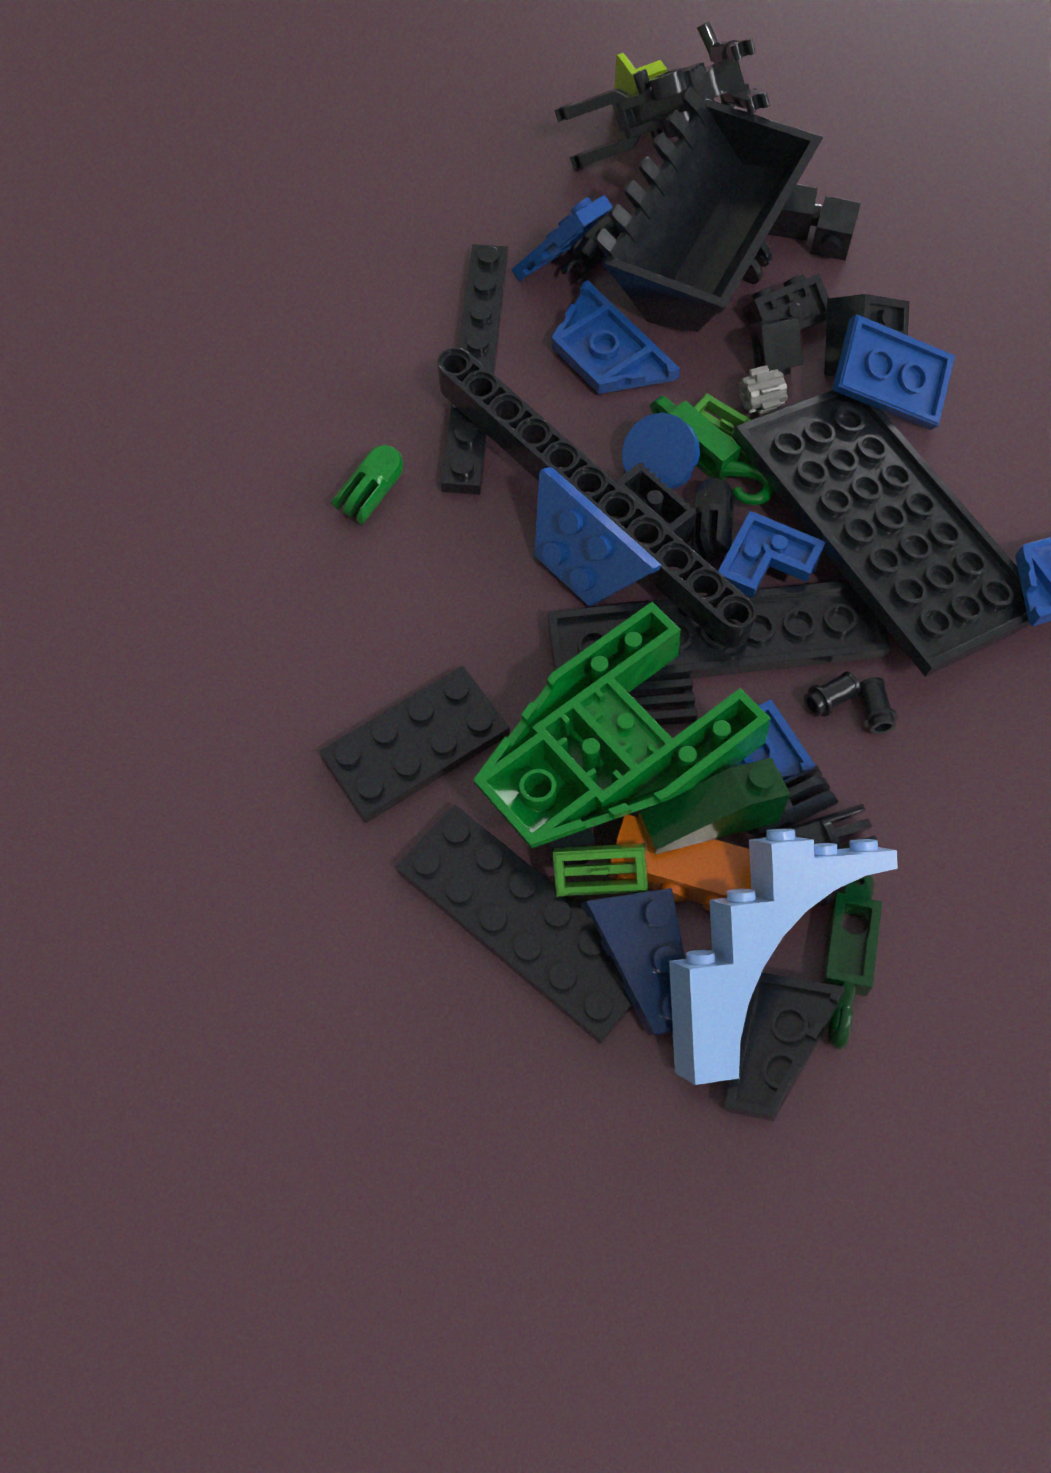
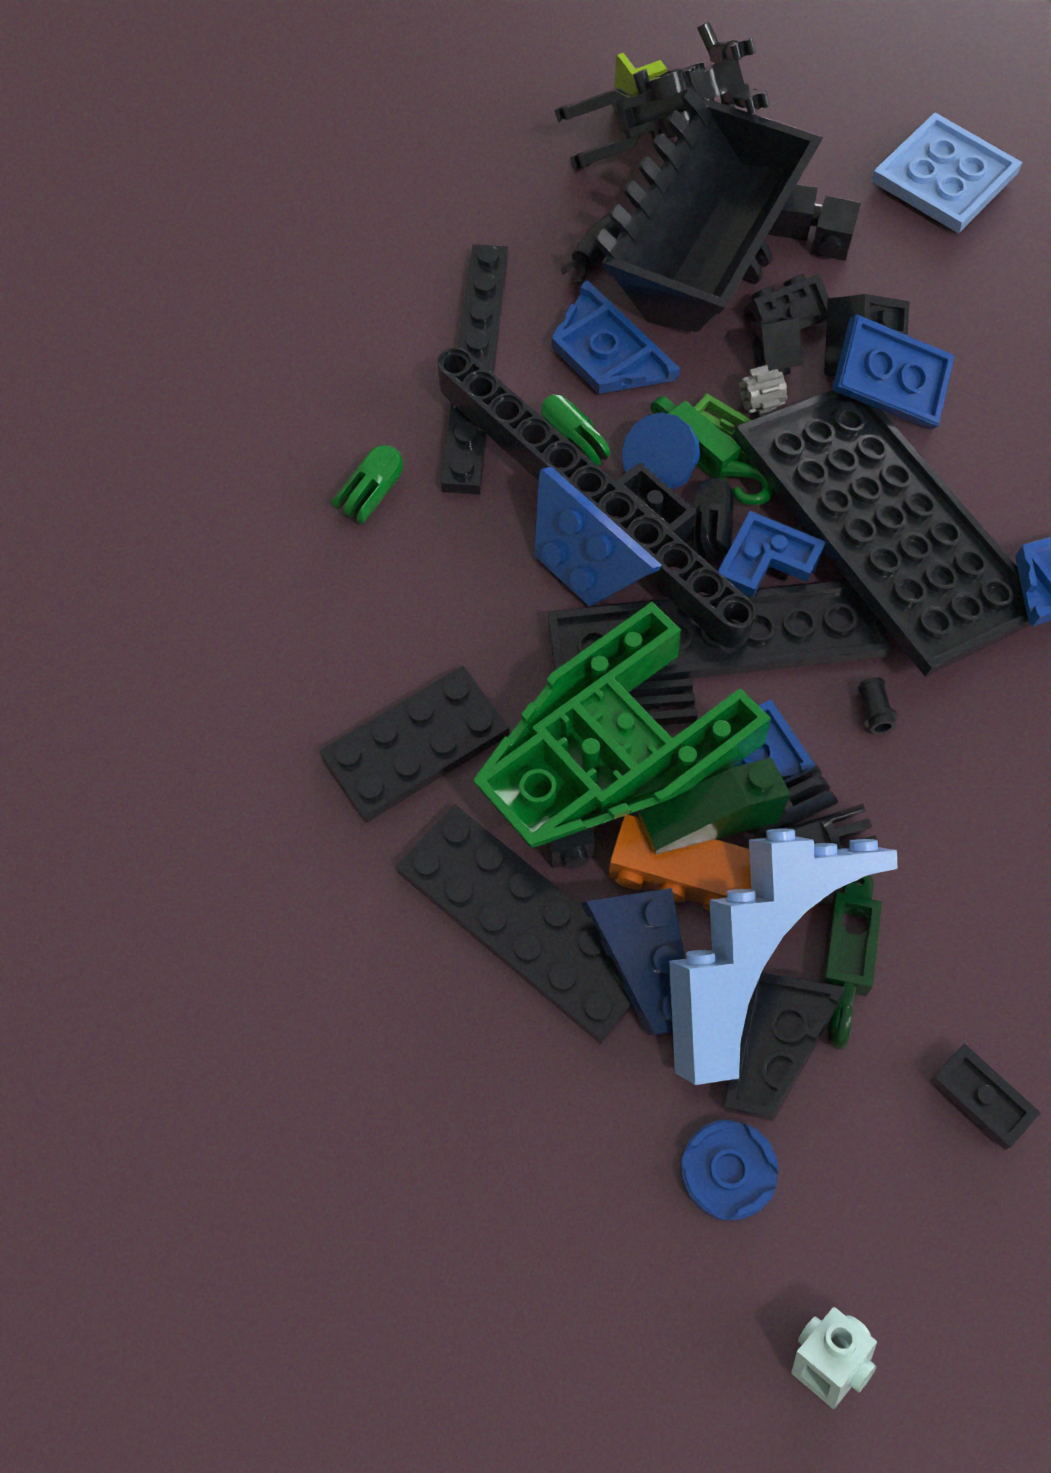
blue wing [511,194,613,282] -> none
bright green tile [553,843,649,896] -> none
black pin [804,671,861,717] -> none
none -> green arm [541,394,610,466]
none -> blue tile [681,1120,778,1221]
none -> light aqua brick [791,1307,877,1409]
none -> light blue plate [871,113,1023,234]
none -> black plate [930,1043,1041,1150]

